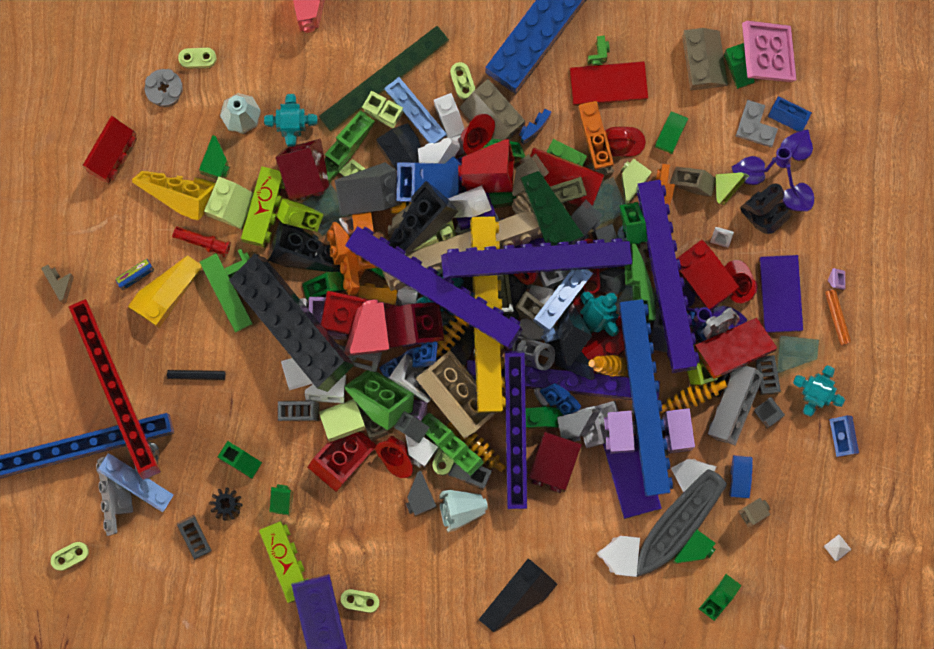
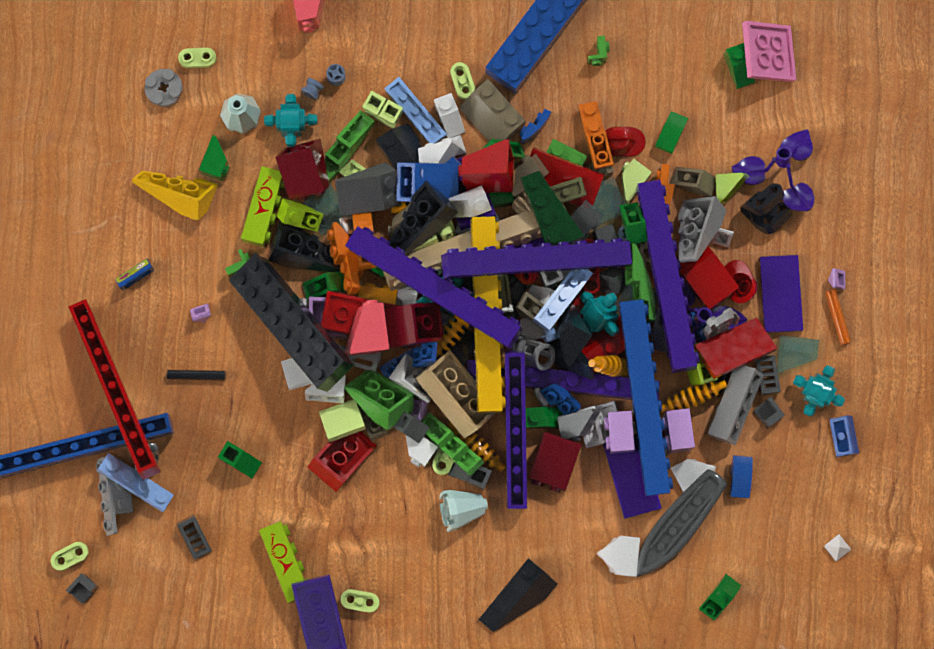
dark tan slope [41,265,74,304] -> none
red slope [83,116,137,184] -> none
yellow wedge [128,255,202,328] -> none
red pin [172,226,231,258] -> none
bright green slope [199,253,253,332] -> none
yellowish green slope [204,177,254,229] -> none
black gear [209,487,243,521] -> none
green slope [270,484,294,516] -> none
dark grey slope [278,401,319,421] -> none
clear green tile [319,26,449,132] -> none
red piece [375,435,413,478] -> none
dark grey slope [406,471,437,517] -> none
red piece [461,114,495,155] -> none
red tile [569,61,648,106] -> none
green slope [673,529,716,564] -> none
dark tan slope [682,28,728,91] -> none
light grey plate [736,100,778,148] -> none
dark tan slope [738,498,771,528] -> none
blue slope [768,96,812,132] -> none
none -> dark grey panel [66,573,99,604]
none -> lavender slope [190,304,211,323]
none -> sand blue wheel [301,78,324,100]
none -> sand blue wheel [326,64,346,86]
none -> light grey wedge [678,196,726,262]

